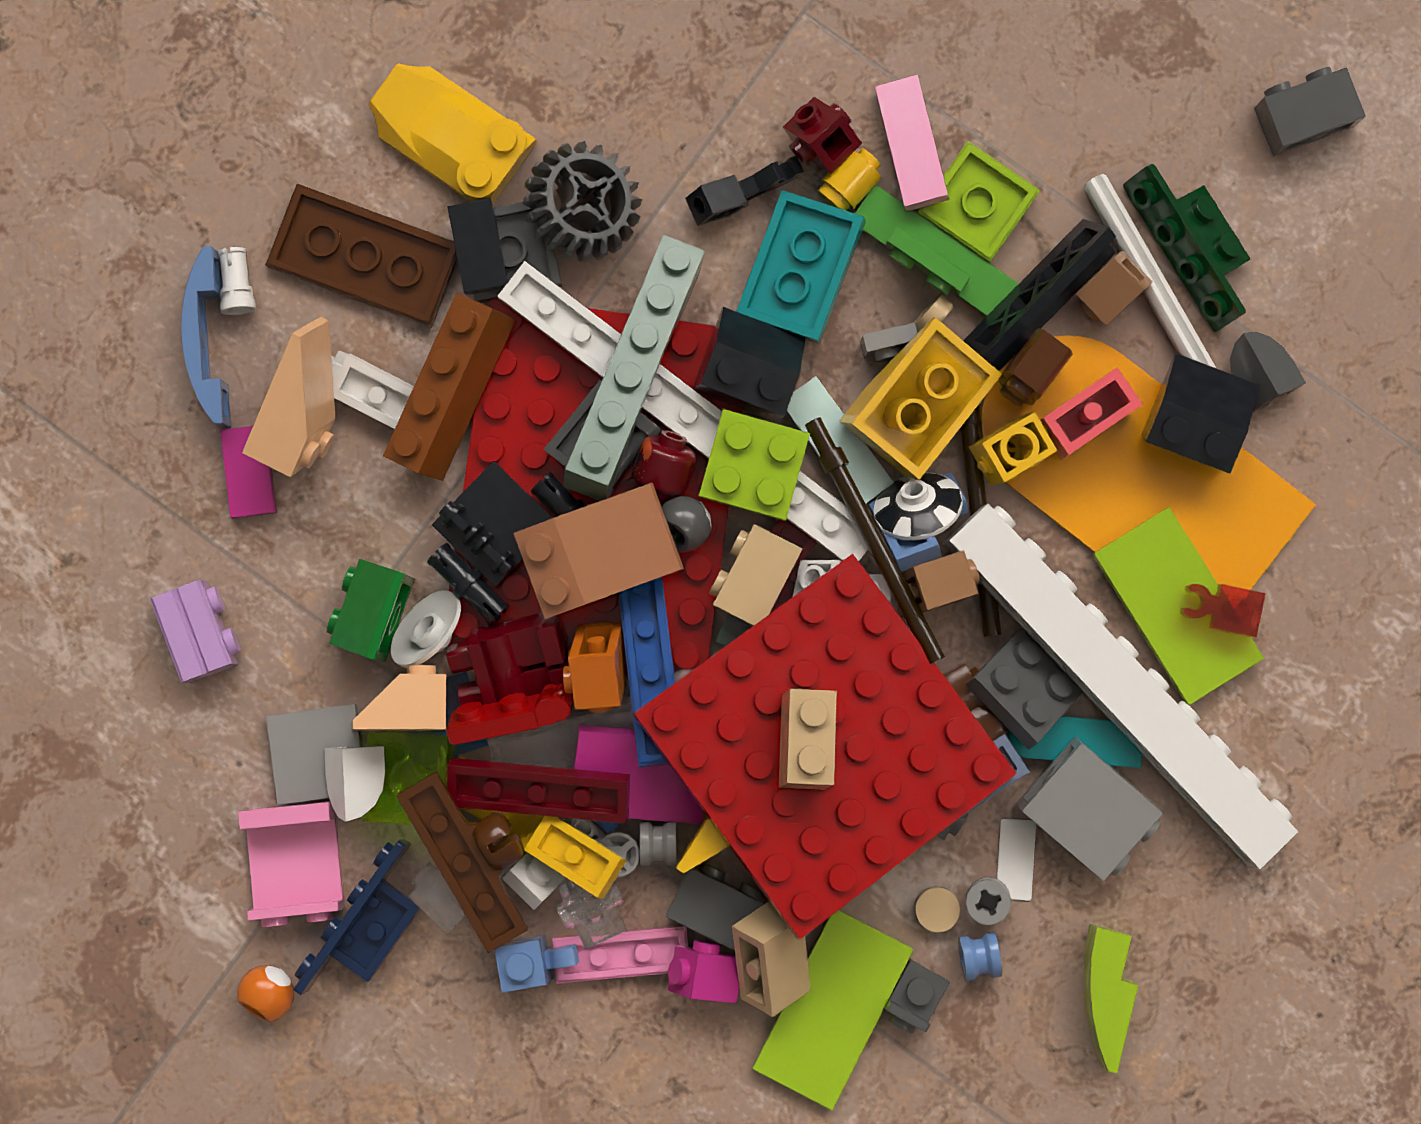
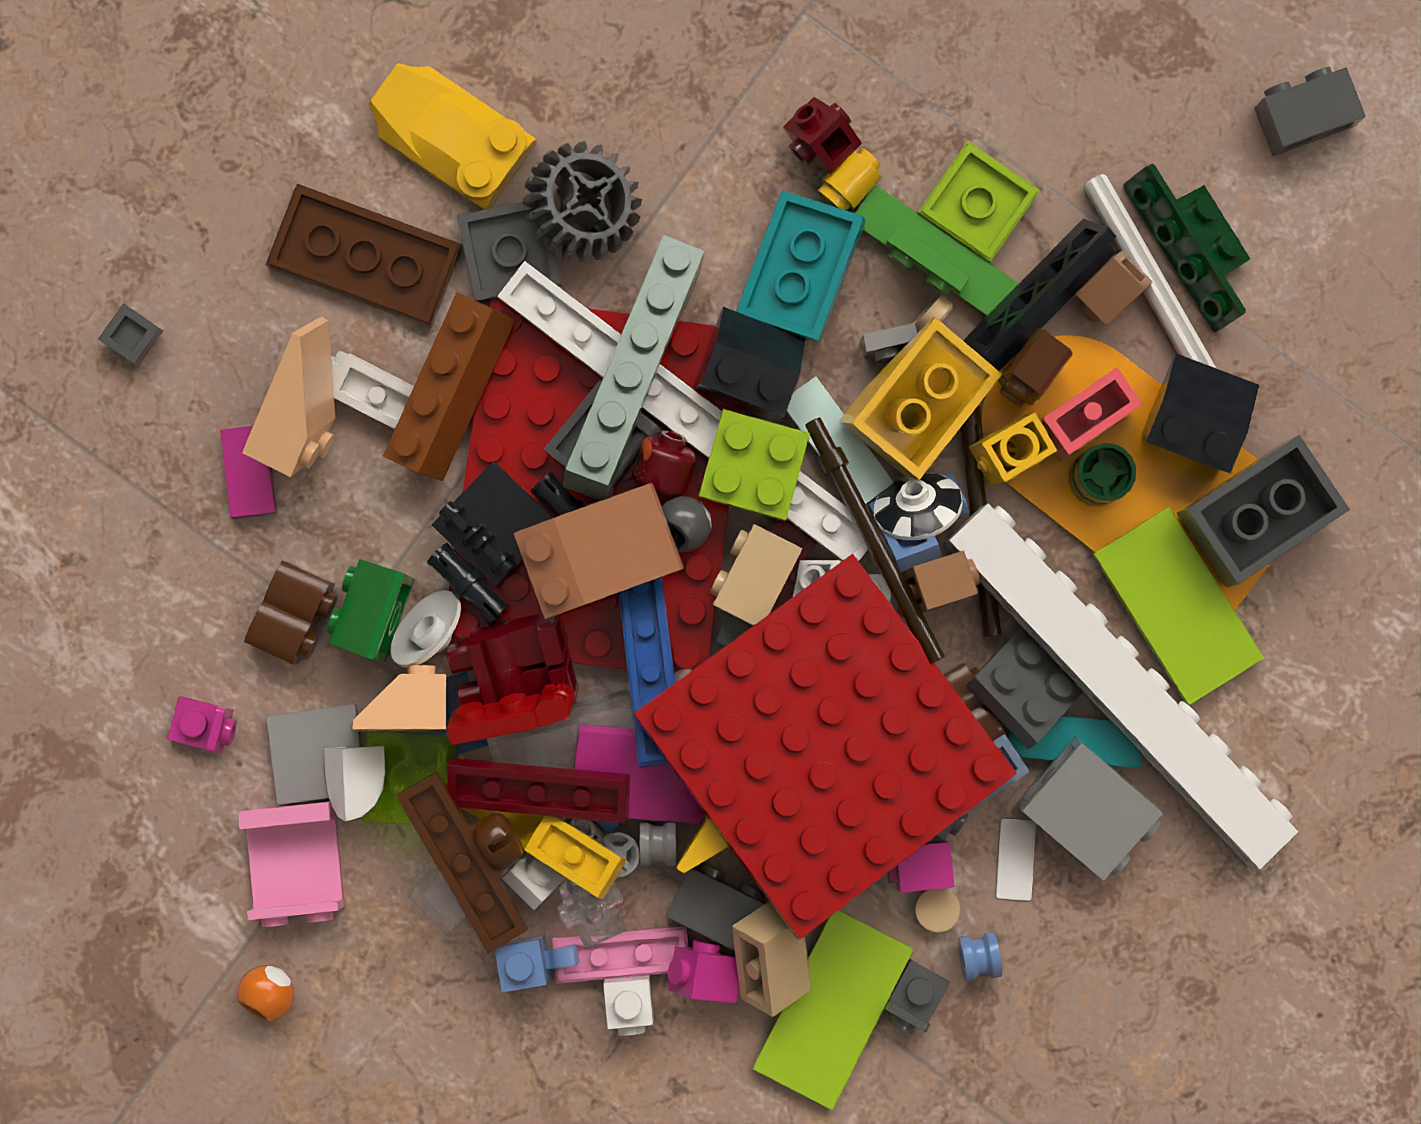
lavender brick [150,580,241,683] -> none
medium blue slope [181,246,231,429] -> none
white pin [218,247,256,315] -> none
dark blue bracket [293,839,422,995] -> none
black tile [447,198,508,295] -> none
orange brick [563,621,628,713] -> none
black piece [685,156,804,226] -> none
tan brick [779,689,837,790] -> none
bright pink tile [875,75,949,212] -> none
light grey wheel [966,877,1011,925] -> none
lime slope [1083,924,1139,1074] -> none
clear red plate [1180,584,1266,638] -> none
dark grey brick [1230,332,1306,412] -> none
none -> dark grey plate [98,303,163,367]
none -> dark pink bracket [167,696,237,753]
none -> reddish brown brick [244,561,338,664]
none -> white brick [604,975,654,1036]
none -> dark pink brick [887,840,955,893]
none -> dark green wheel [1068,443,1136,506]
none -> dark grey brick [1177,435,1350,587]

